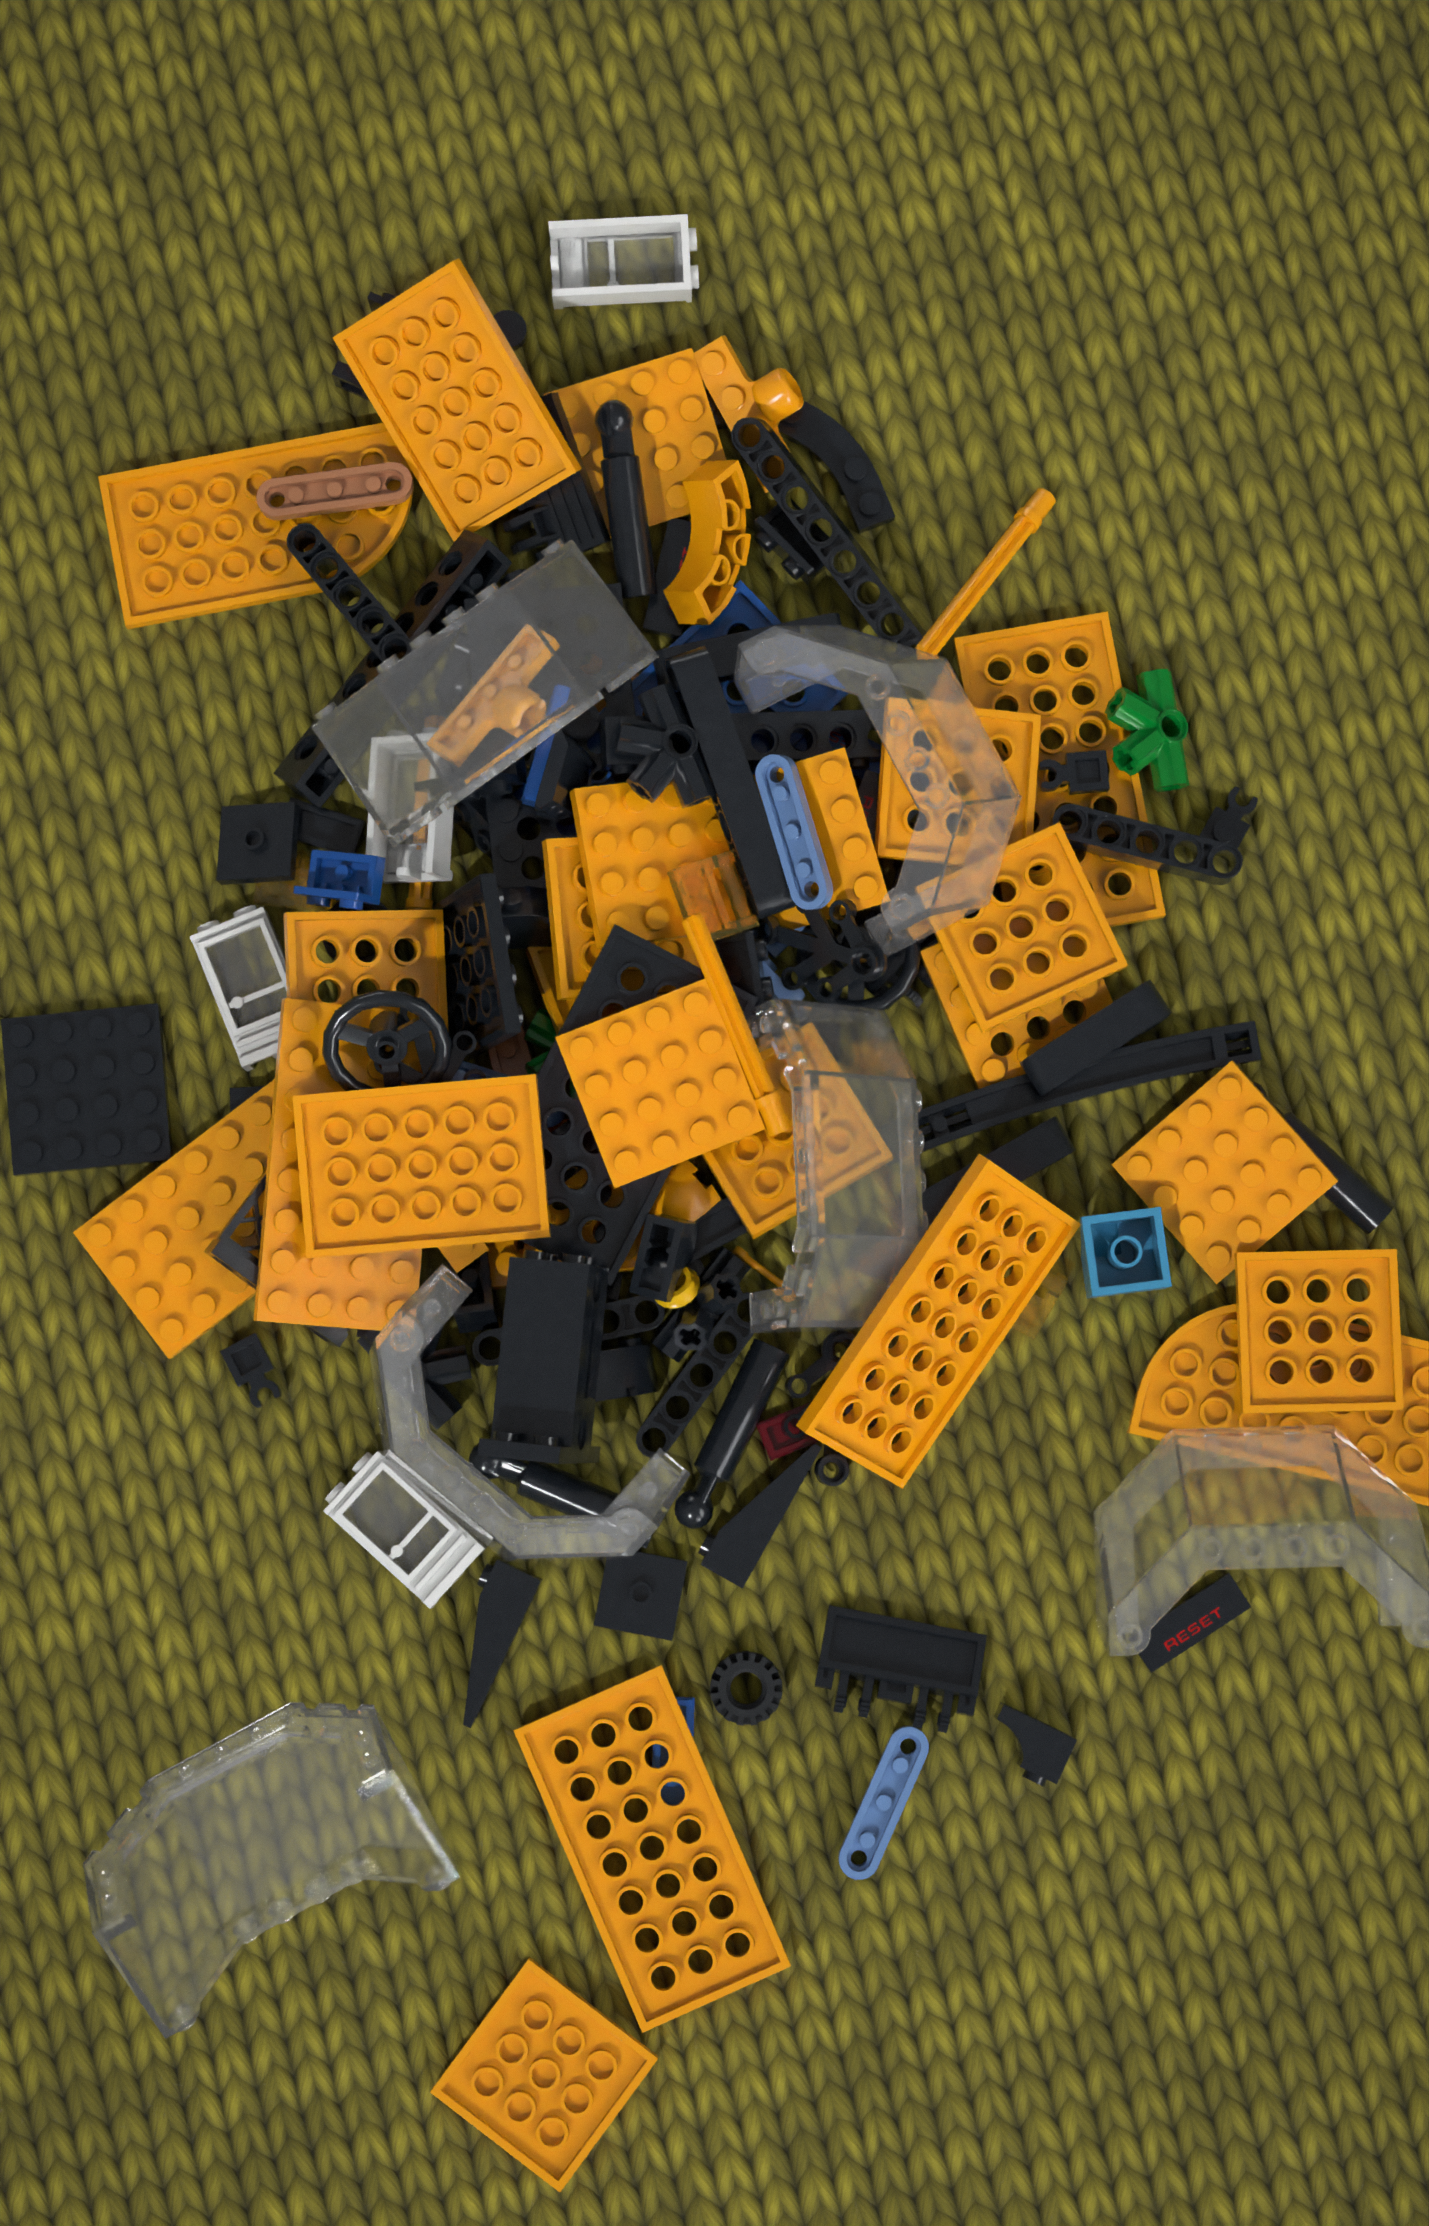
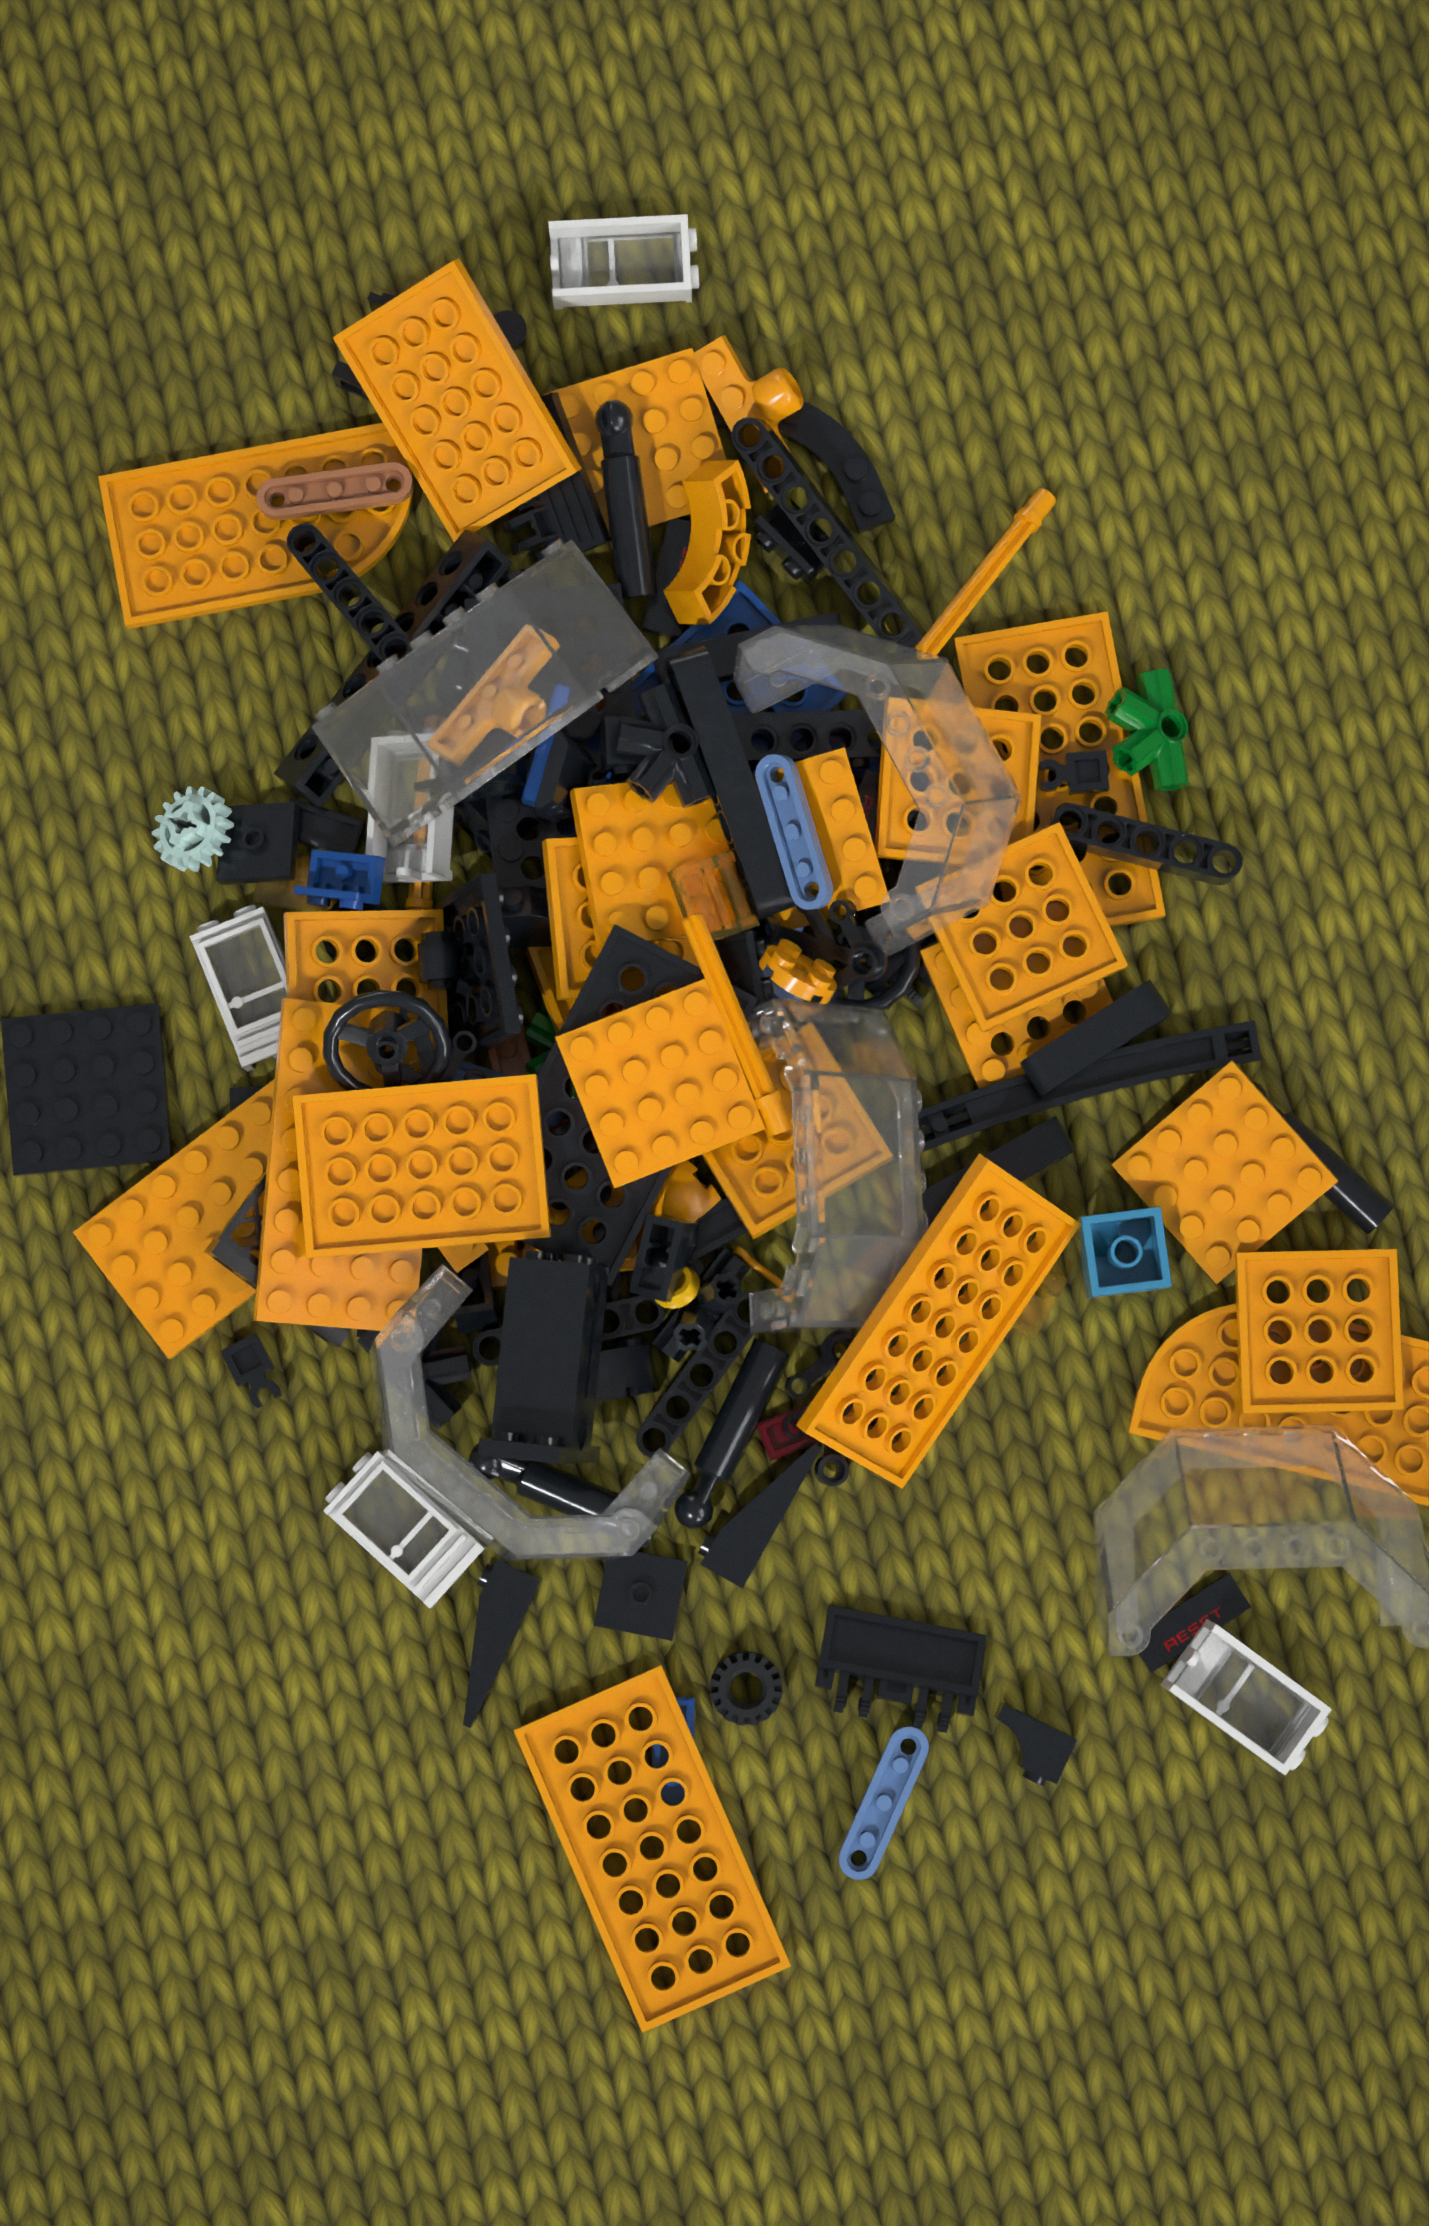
clear windscreen [83,1702,460,2039] -> none
light orange plate [430,1957,659,2192] -> none
black plate [1199,786,1258,861] -> none
none -> light aqua gear [152,786,234,872]
none -> black brick [417,931,459,991]
none -> light orange plate [759,939,837,1004]
none -> clear door [1160,1619,1332,1776]

